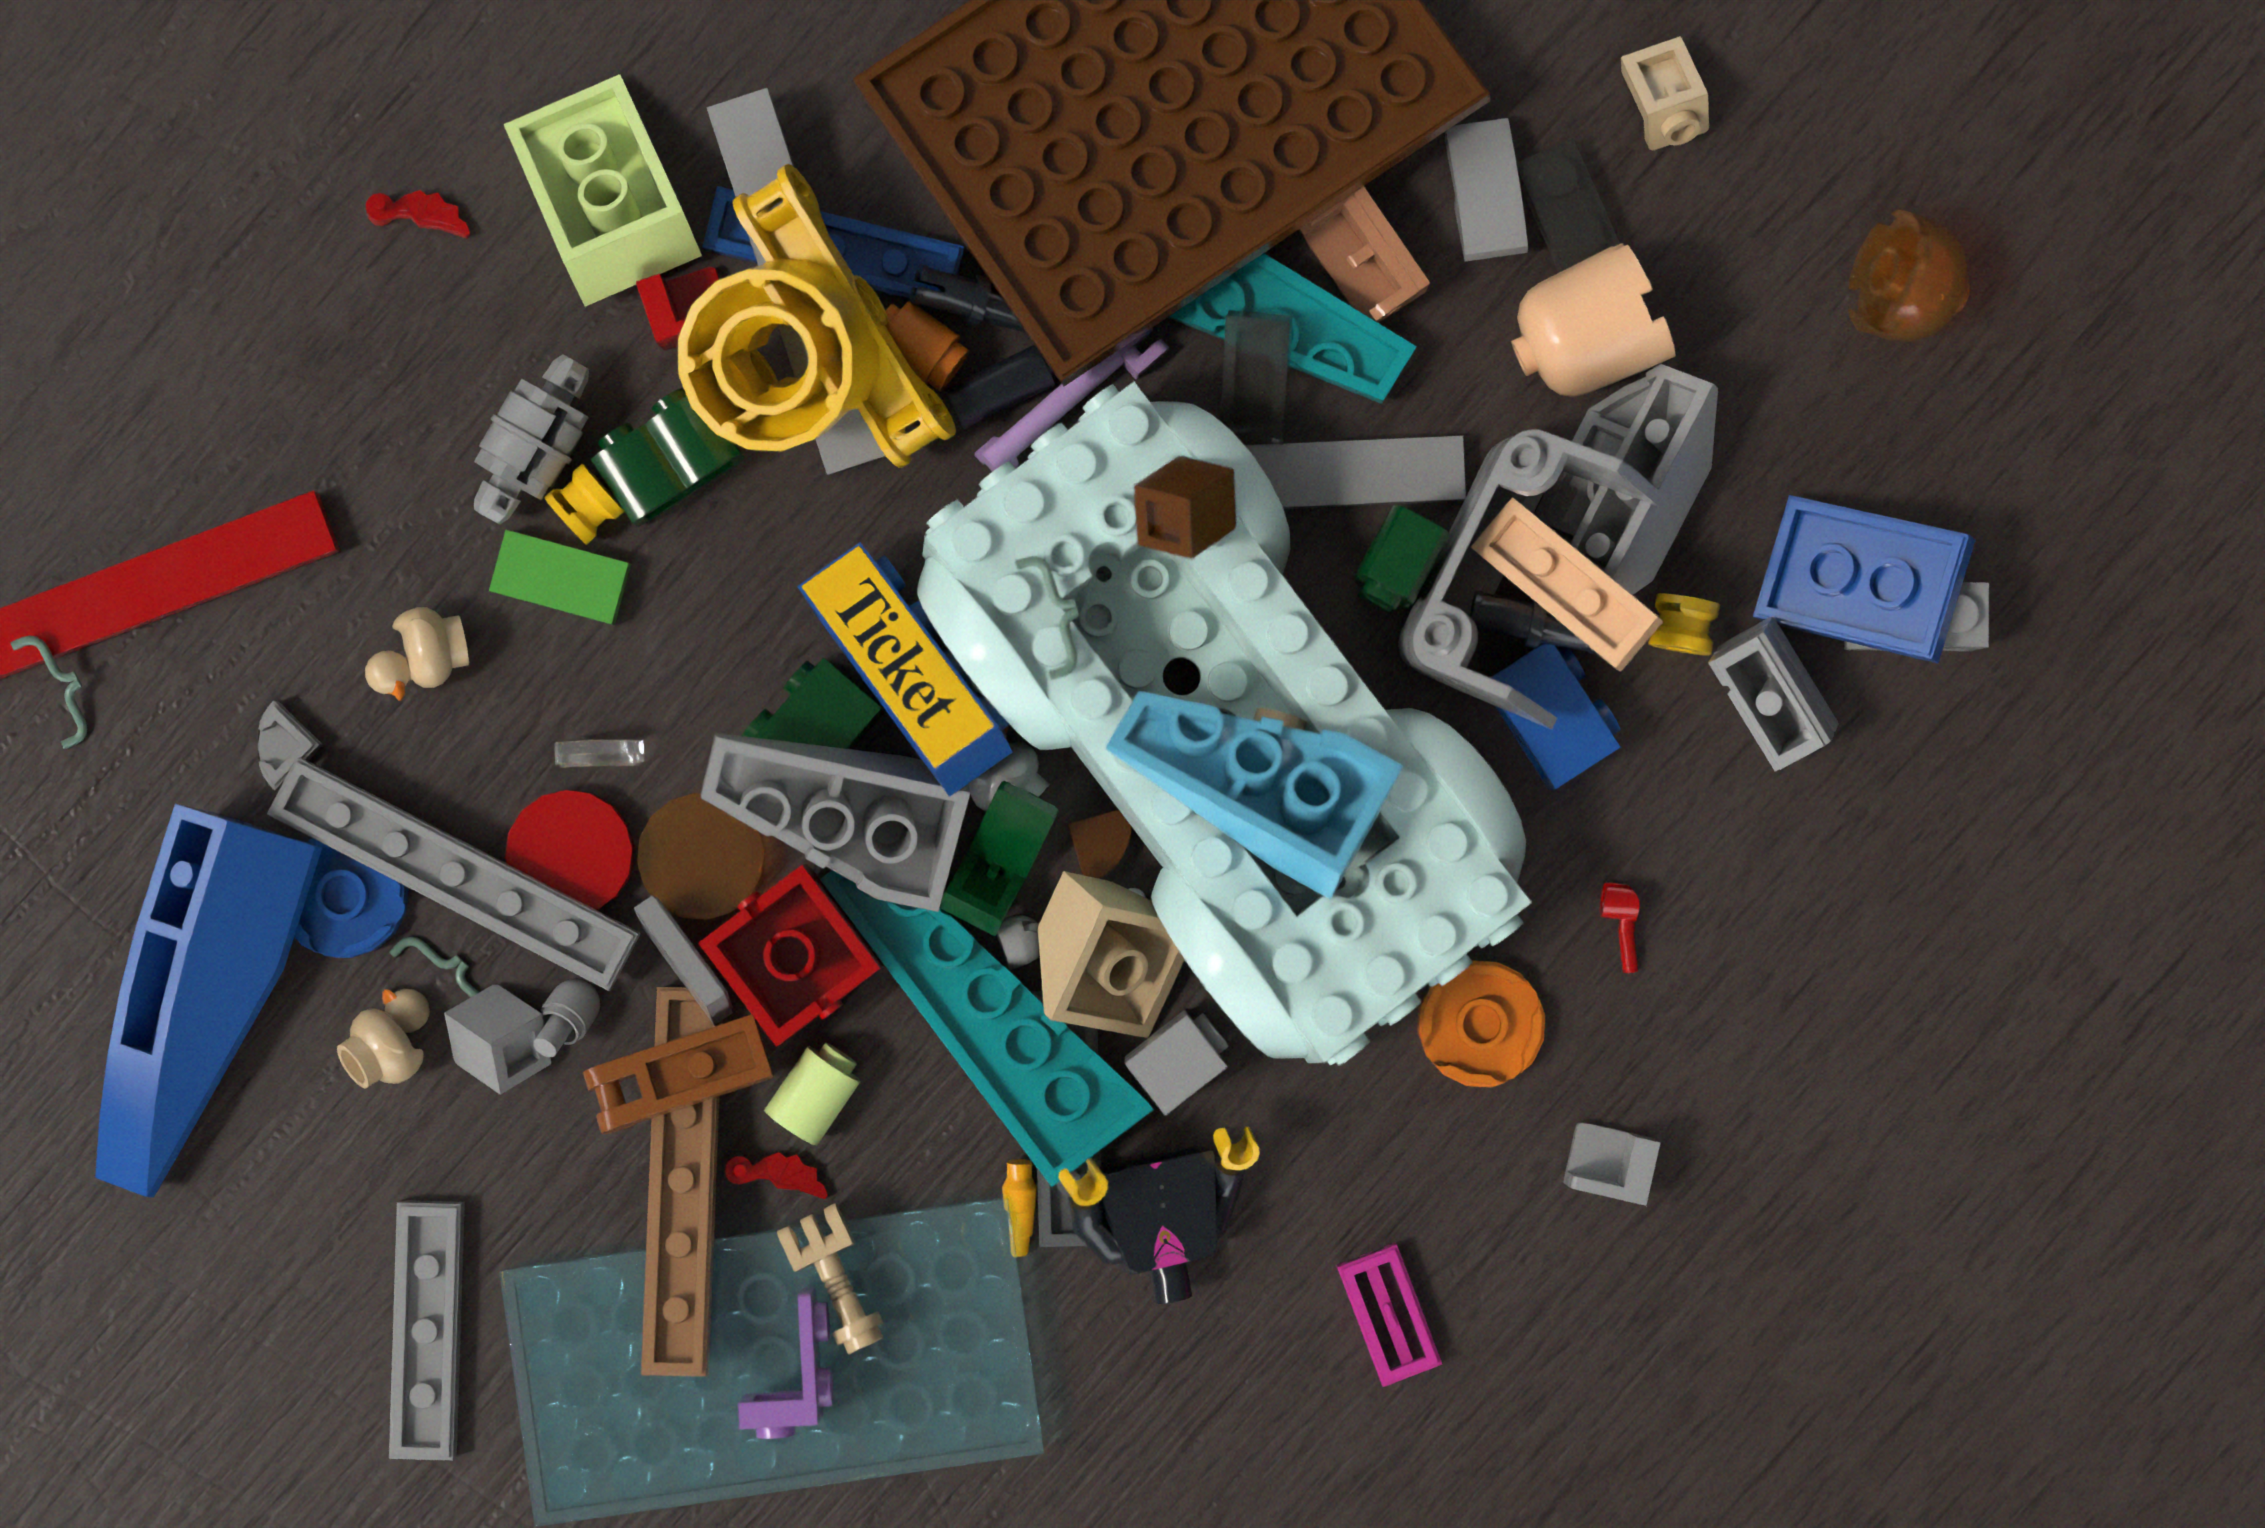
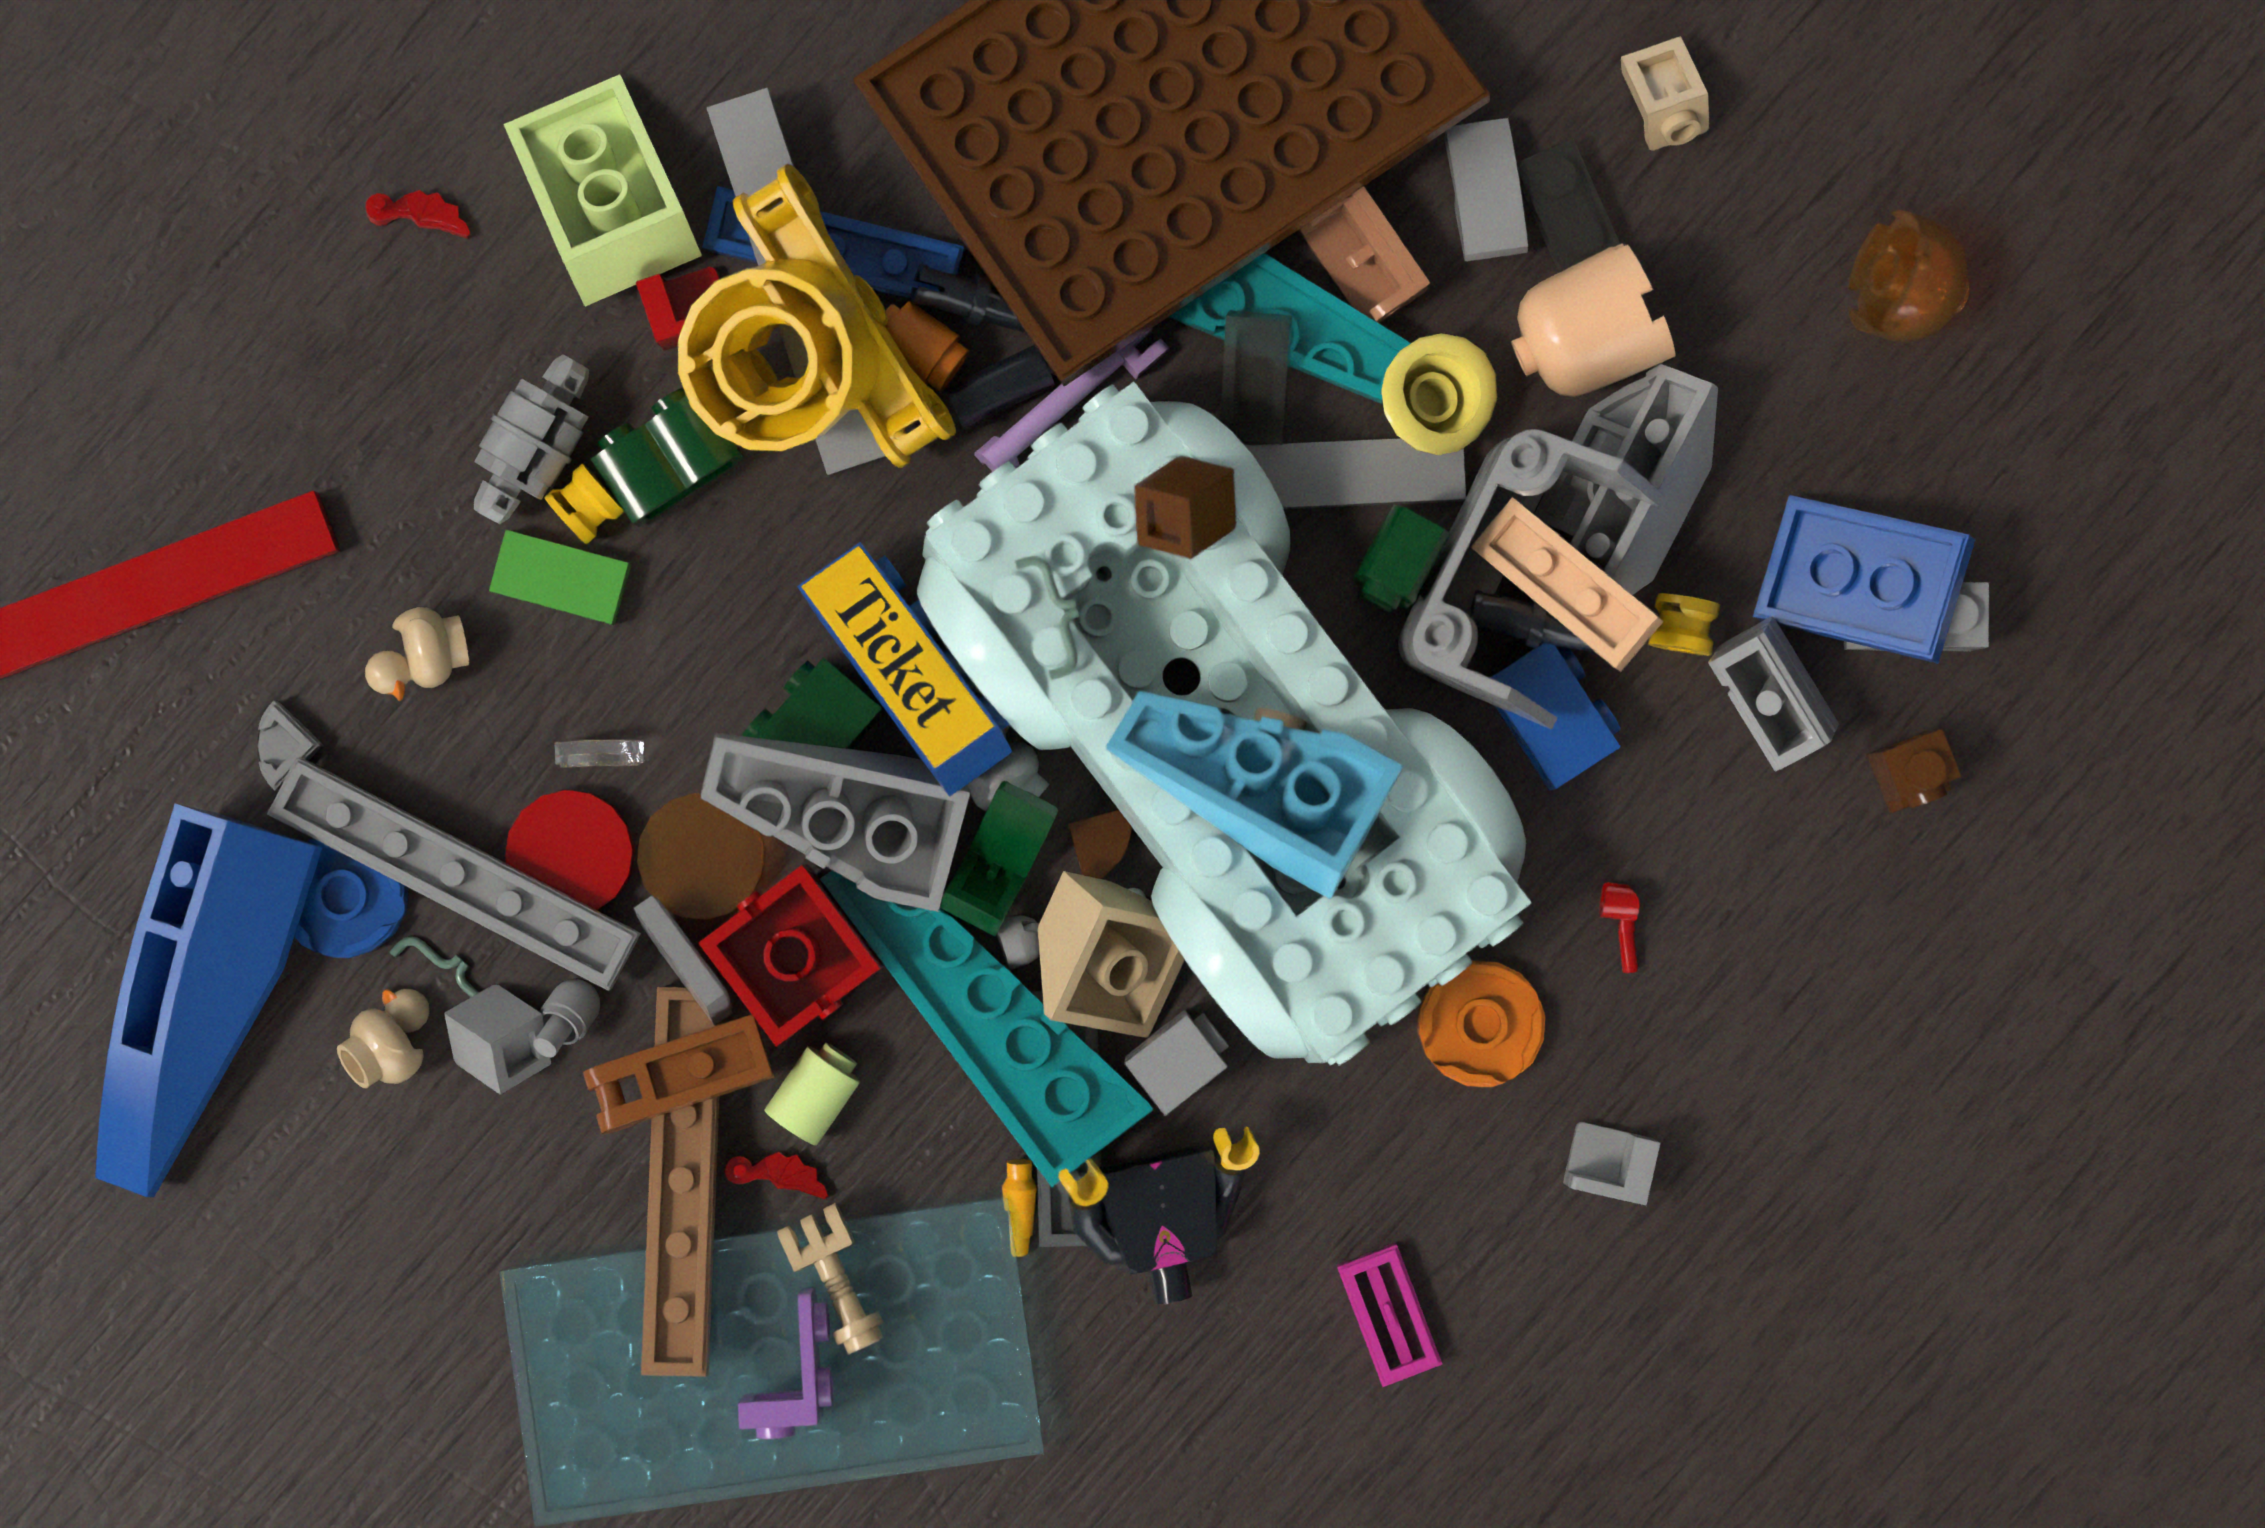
sand green piece [10,635,88,749] -> none
light grey tile [389,1200,465,1461] -> none
none -> light yellow hat [1381,333,1497,455]
none -> reddish brown brick [1867,729,1961,813]

